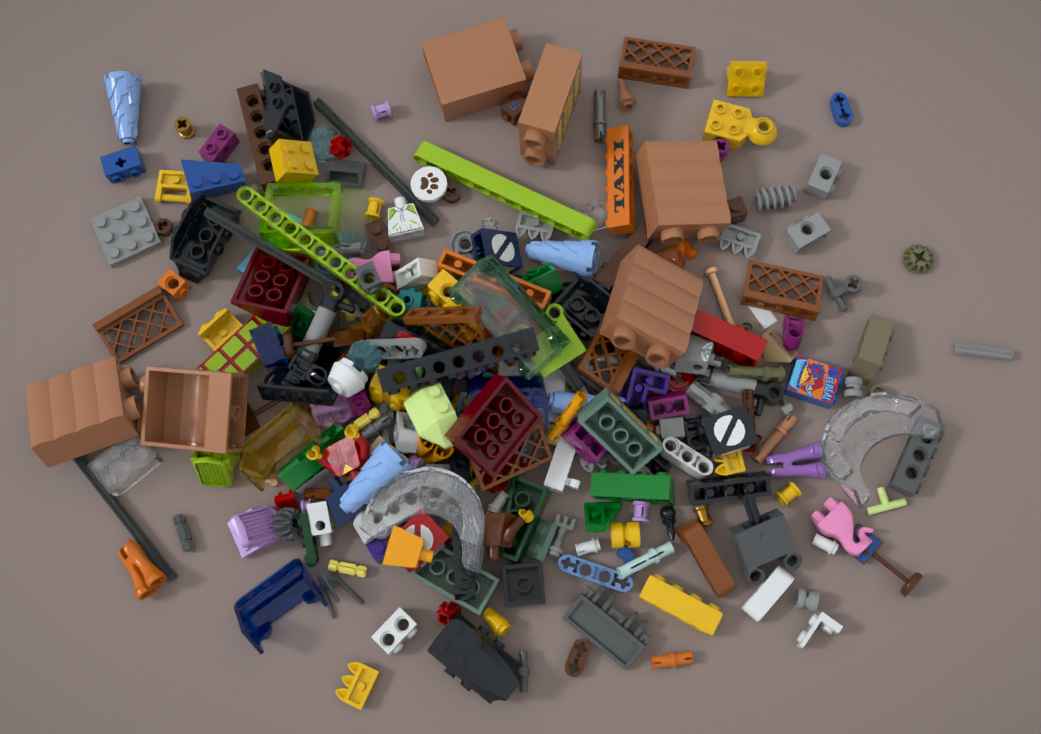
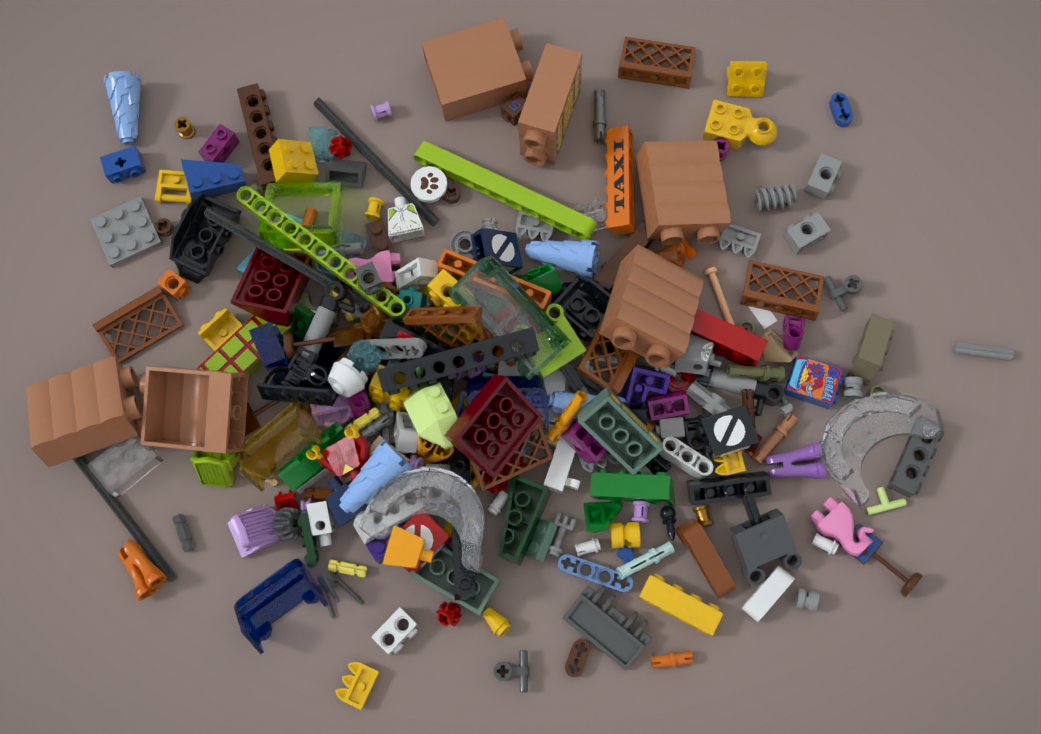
black slope [260,69,315,142] -> none
black slope [427,612,521,704] -> none
reddish brown torso [473,509,534,560] -> none
black brick [502,562,546,608] -> none
nougat cone [618,79,636,111] -> none
reddish brown brick [727,196,748,225] -> none
yellow bush [775,482,802,508] -> none
white bracket [796,612,843,648] -> none
olive gear [903,244,935,273] -> none

